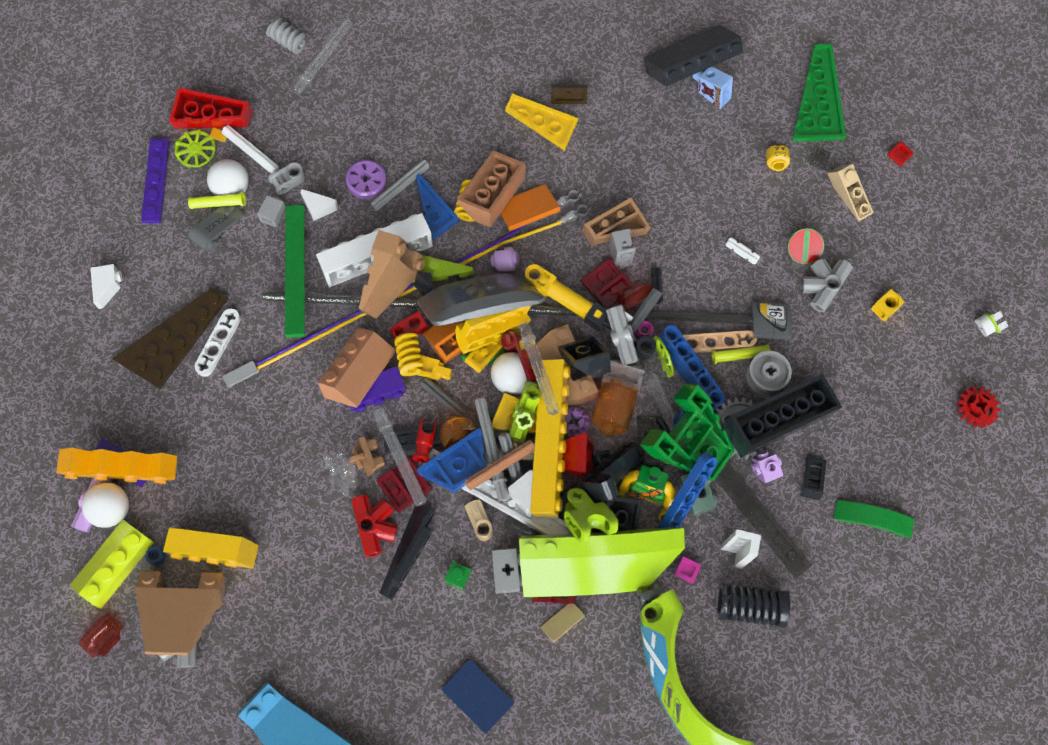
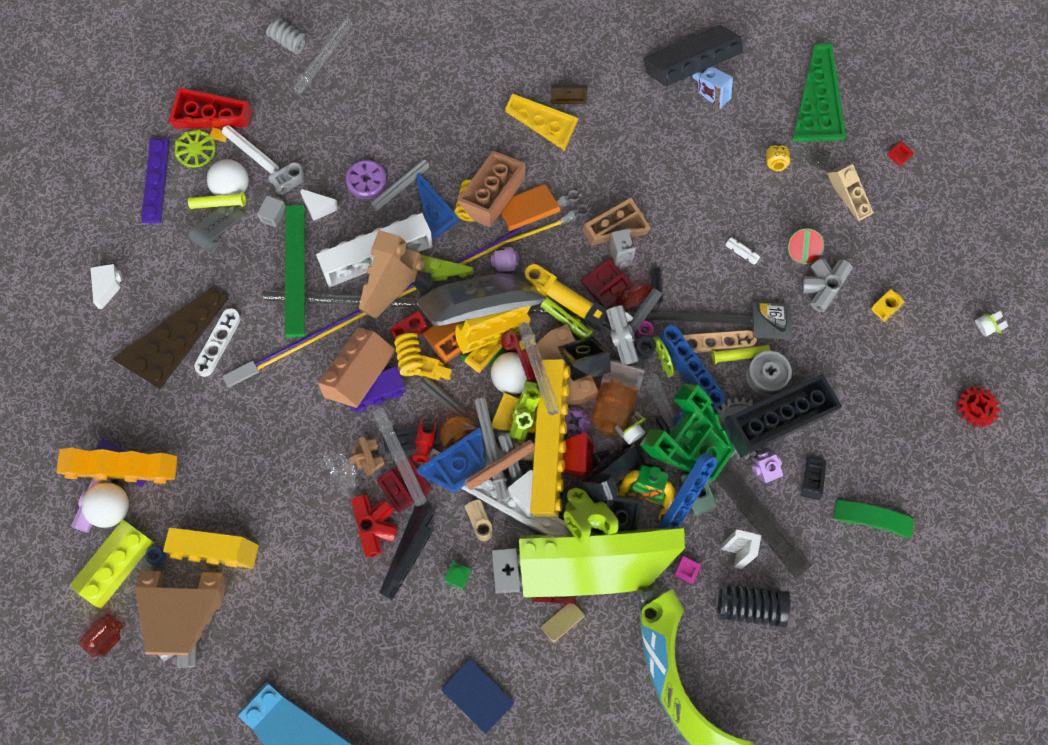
none -> lime pin [540,297,593,340]
none -> piece [615,411,645,445]

